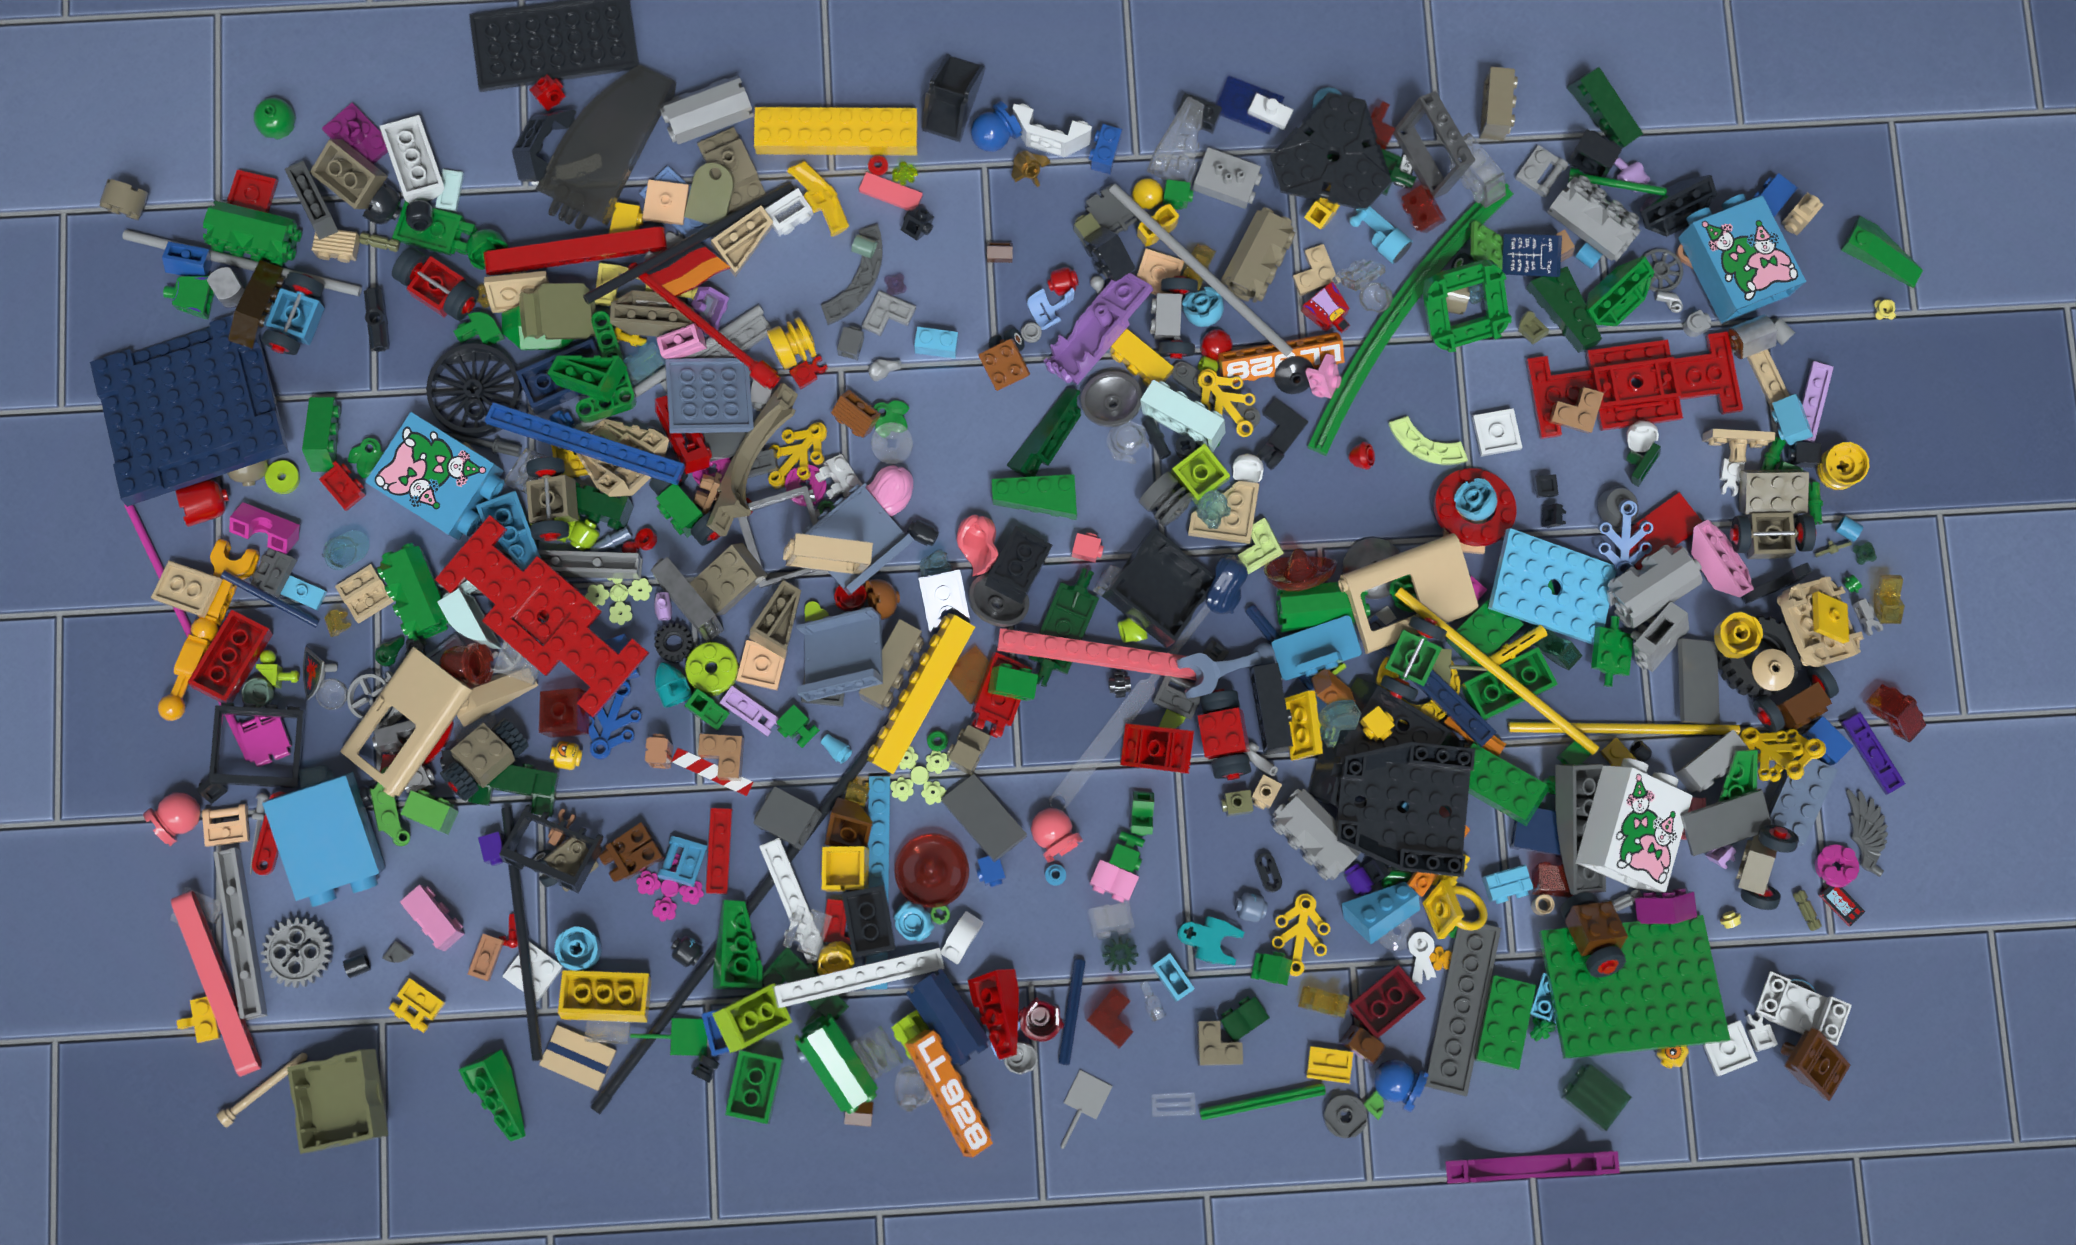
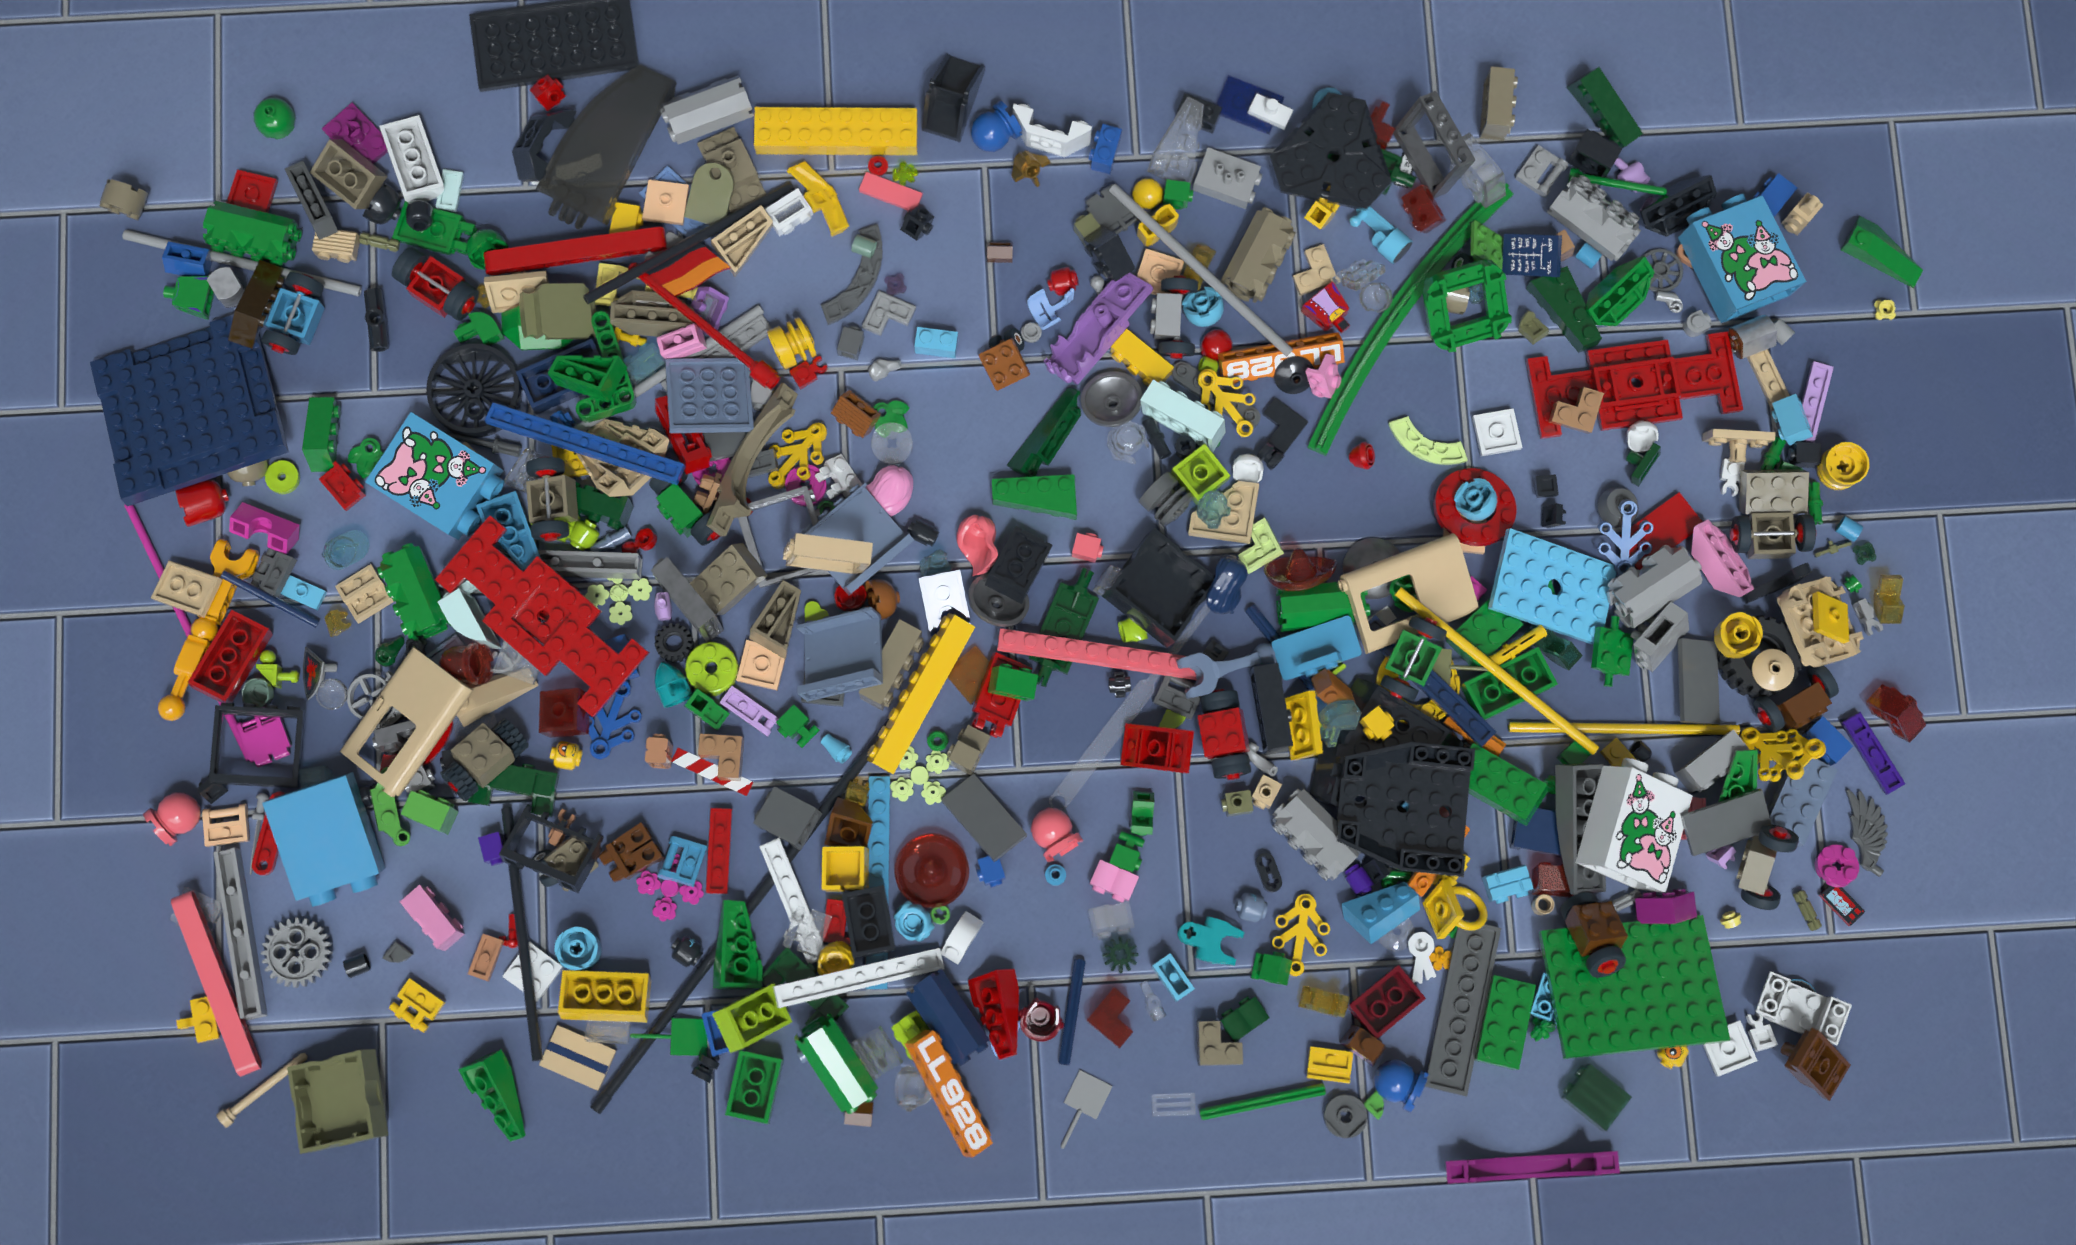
light grey hair [1003,1041,1038,1075] -> none

